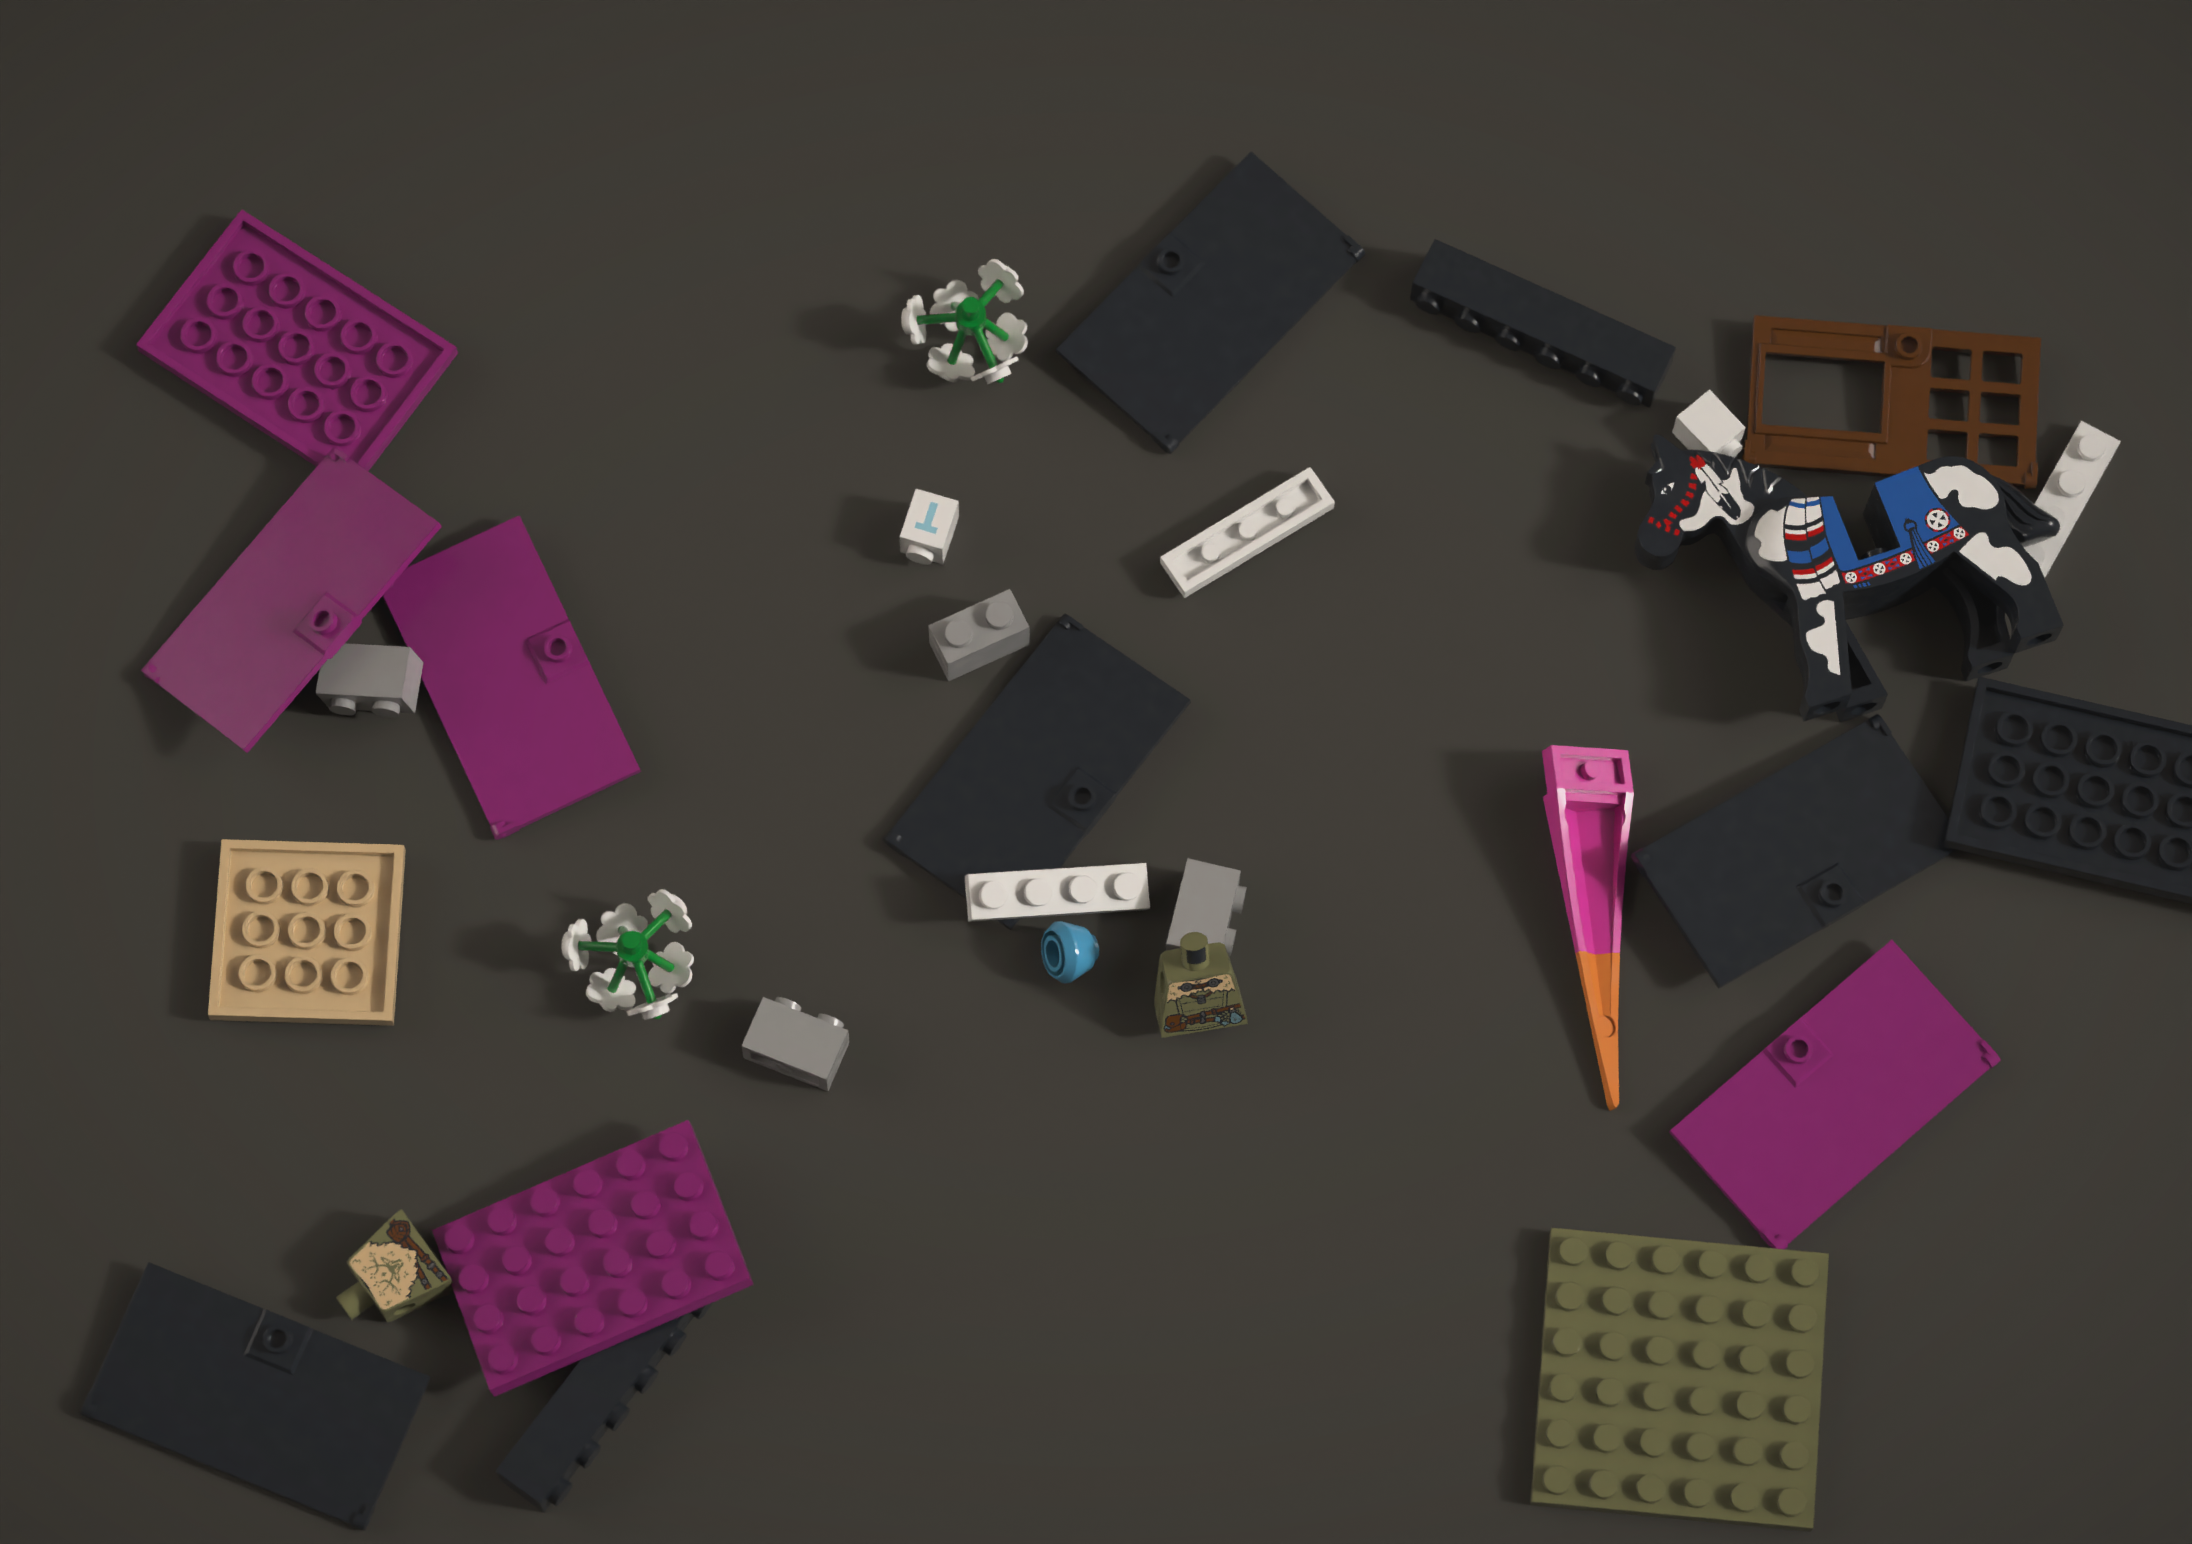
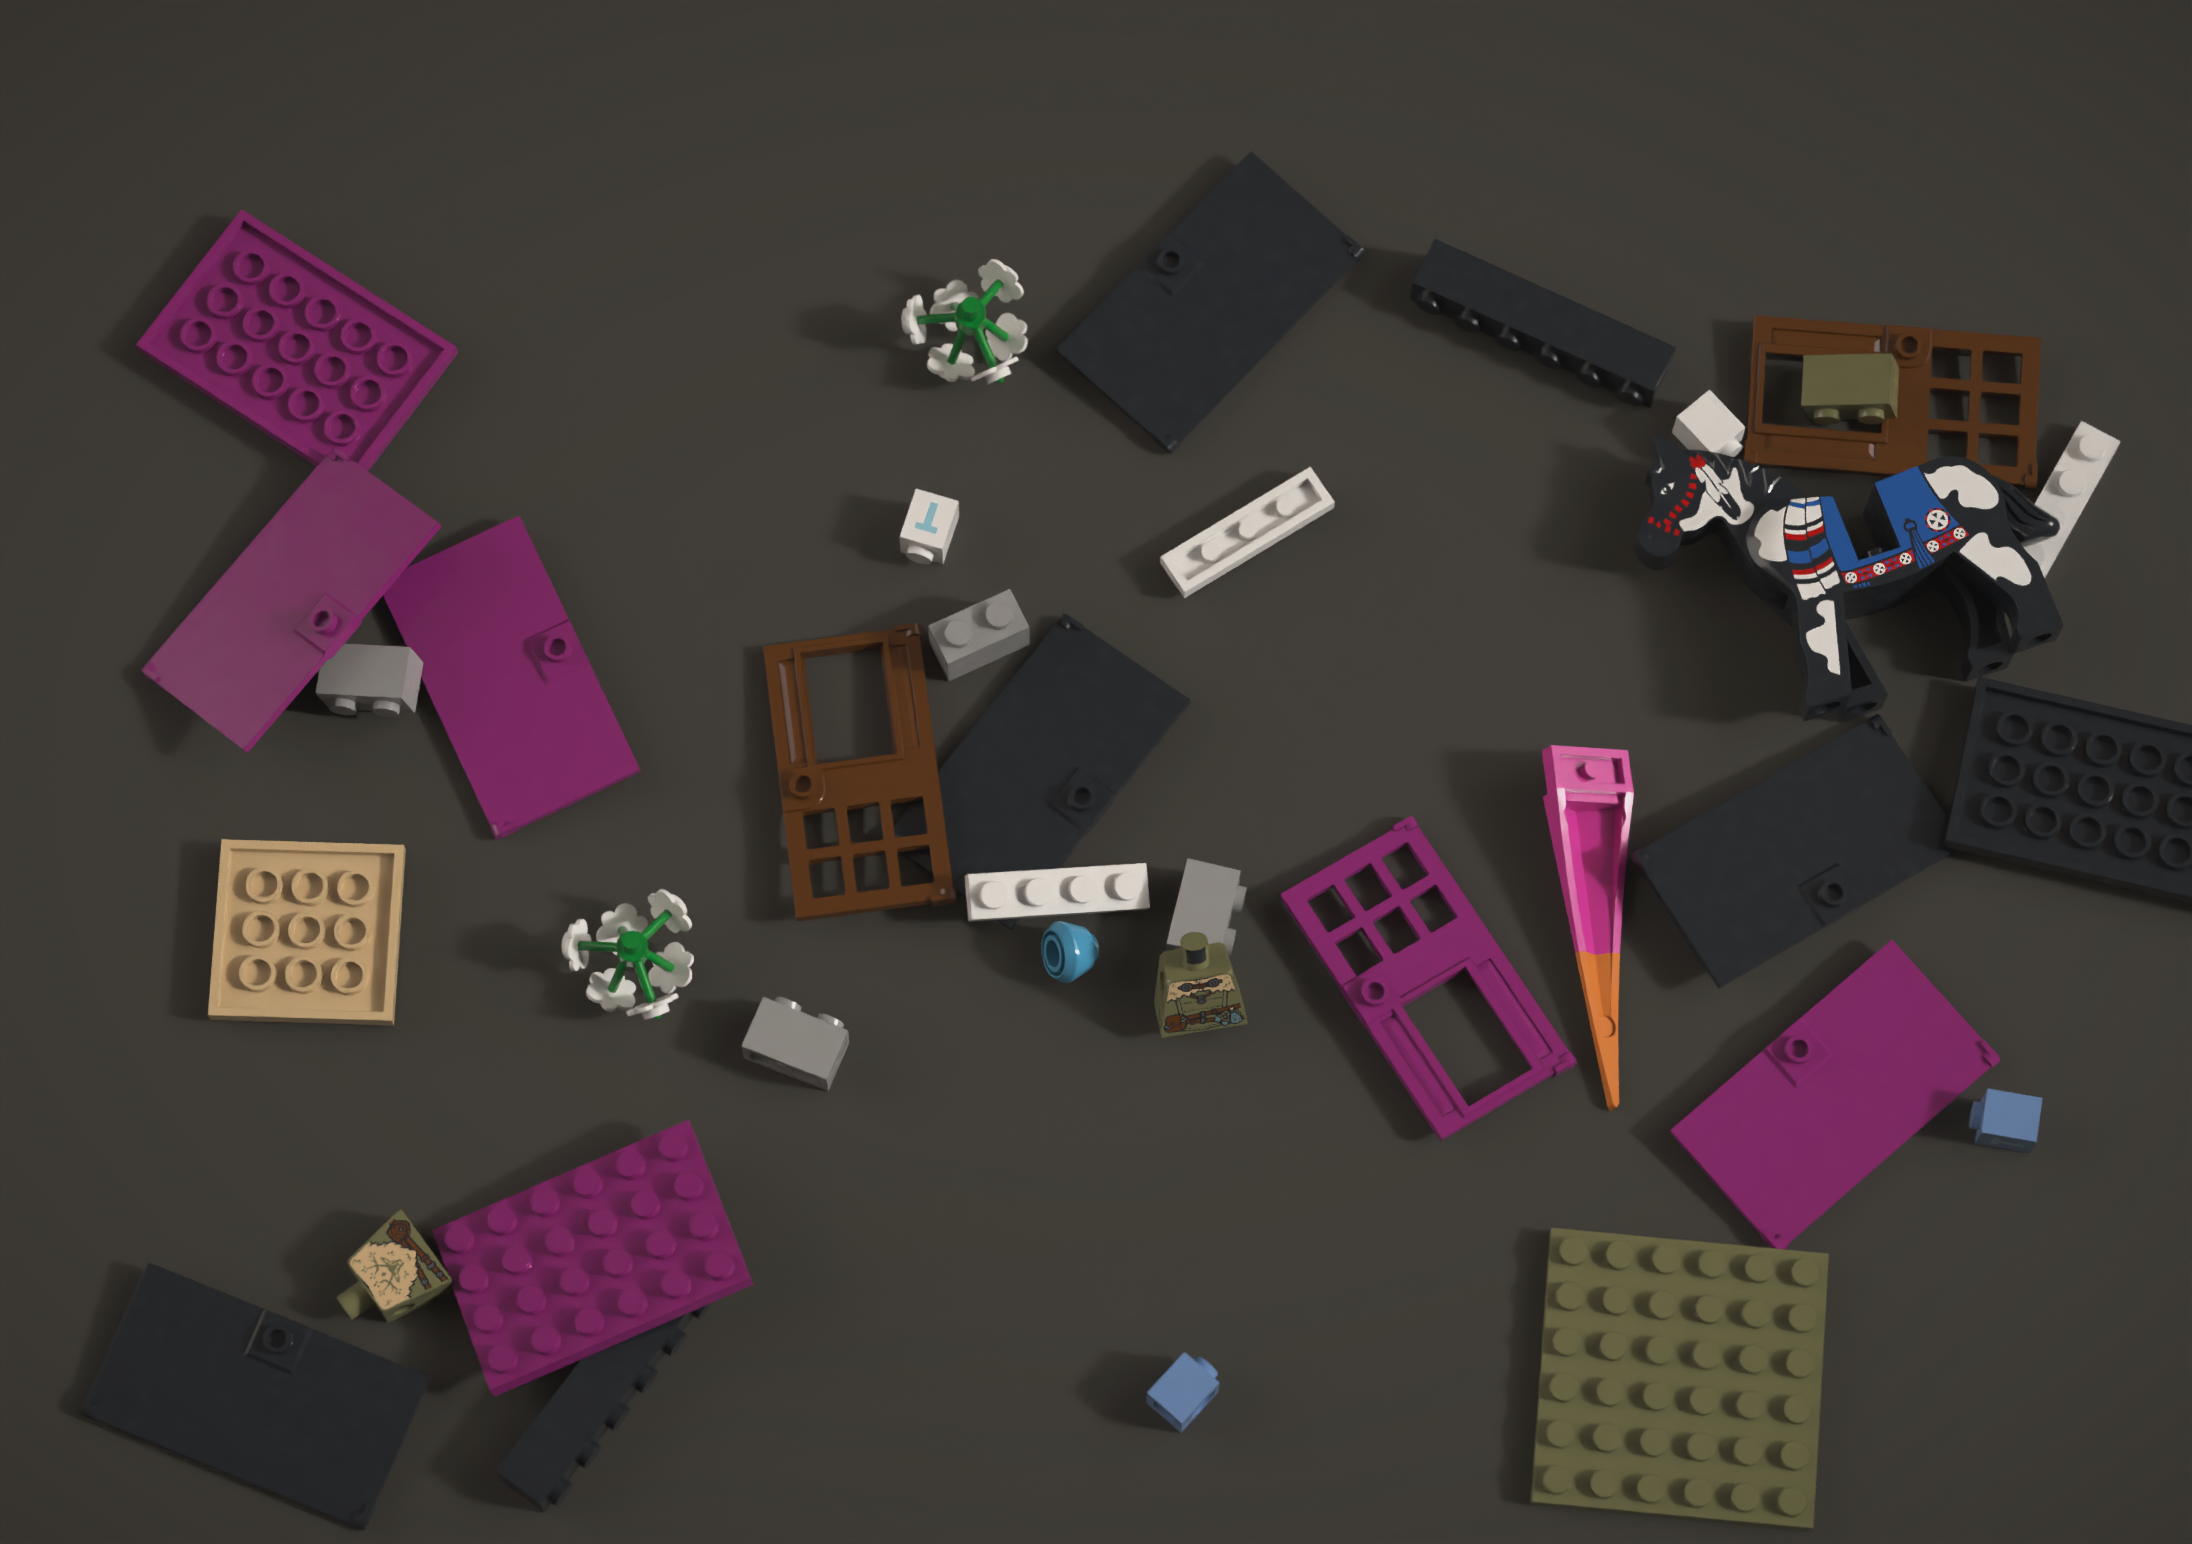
none -> reddish brown door [763,623,957,922]
none -> medium blue brick [1146,1352,1220,1433]
none -> magenta door [1279,816,1577,1142]
none -> olive brick [1801,353,1899,425]
none -> medium blue brick [1969,1088,2043,1153]

